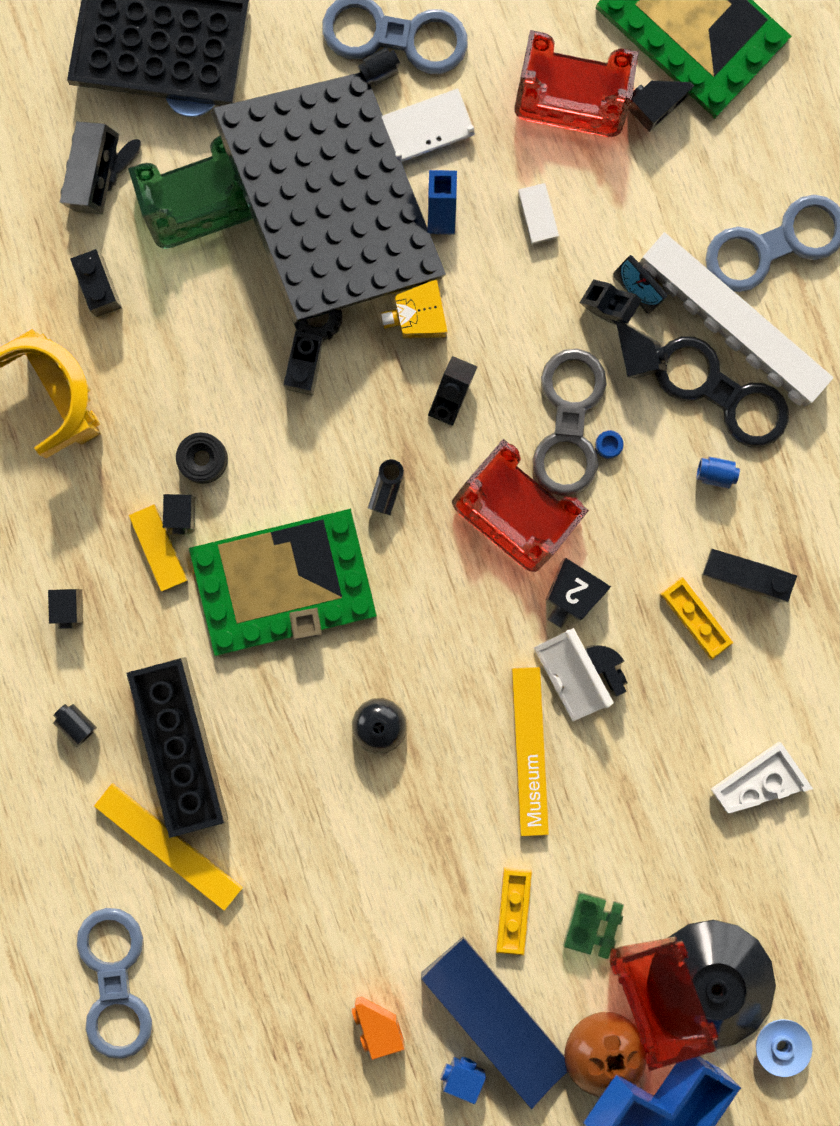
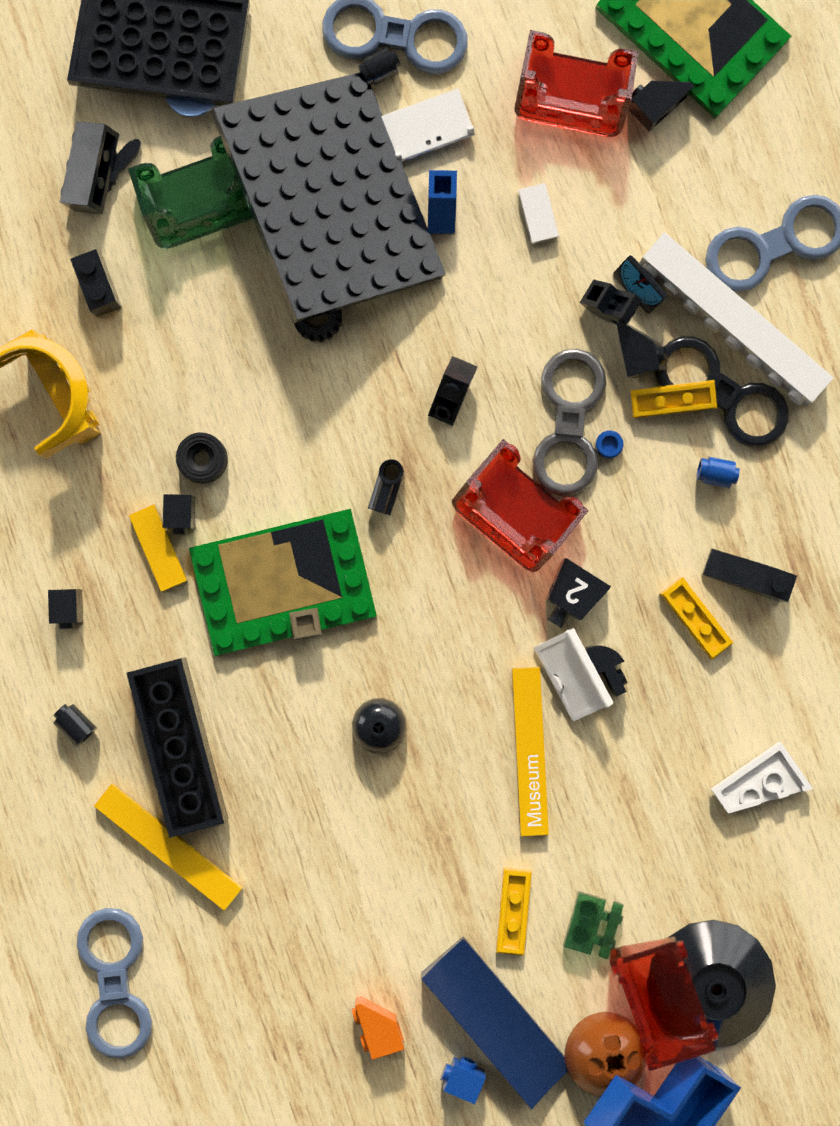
black slope [283,330,323,396] -> none
yellow torso [381,280,448,339] -> none
light blue dish [756,1019,812,1077] -> none
none -> yellow tile [630,380,717,418]

